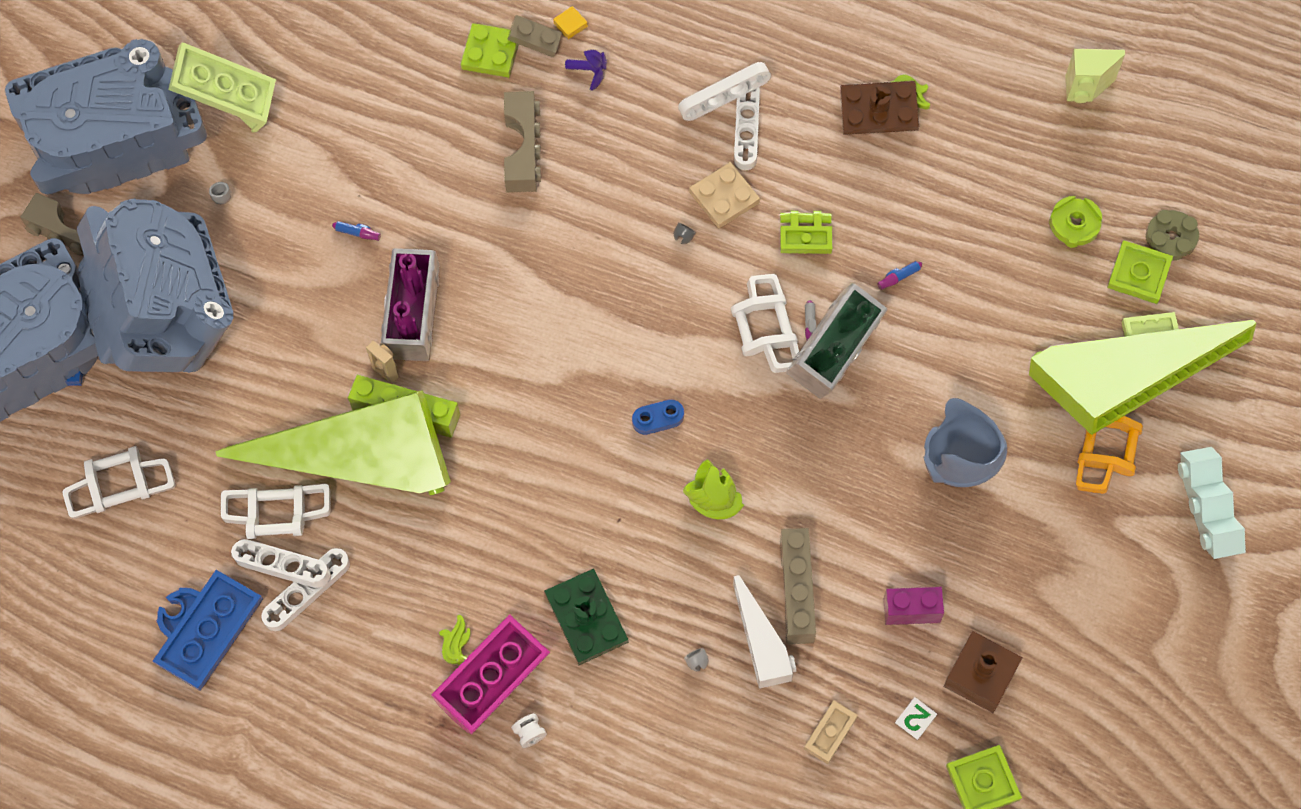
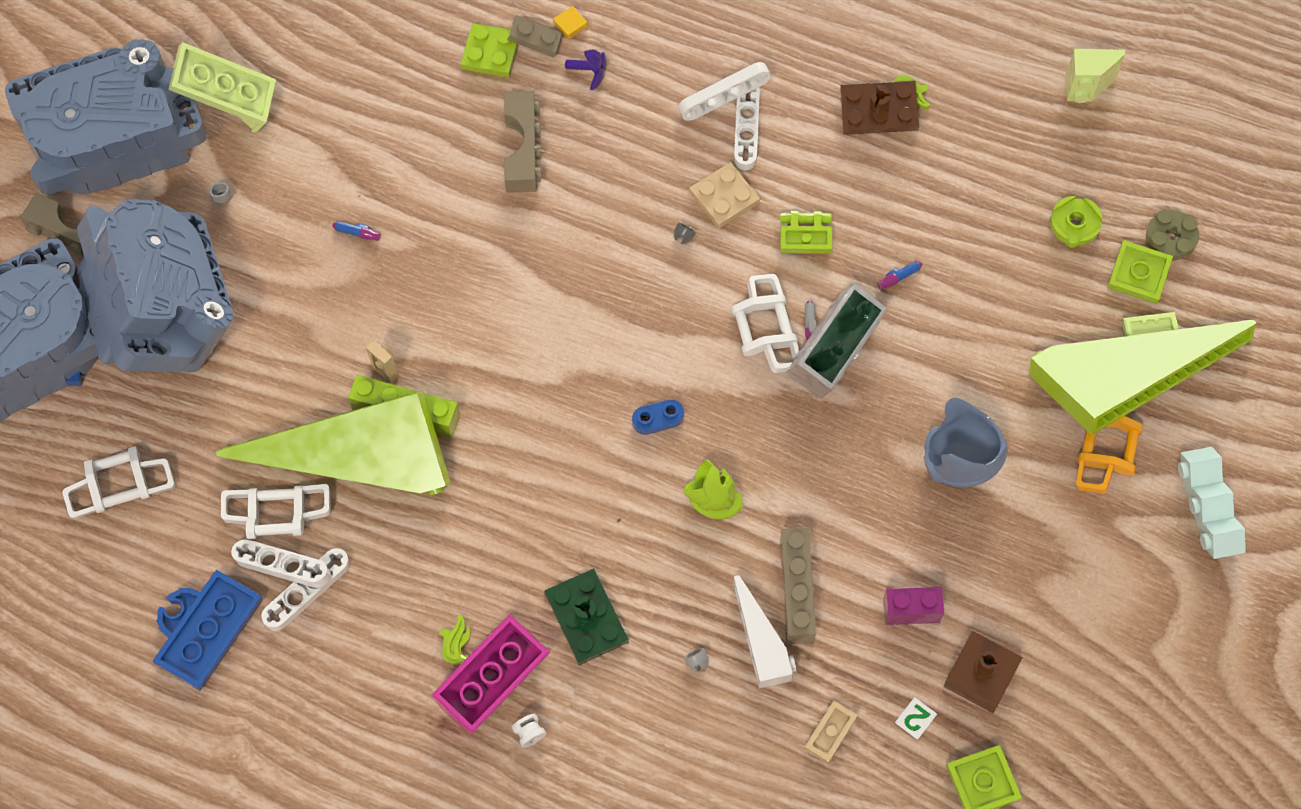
piece [380,248,440,361] -> none

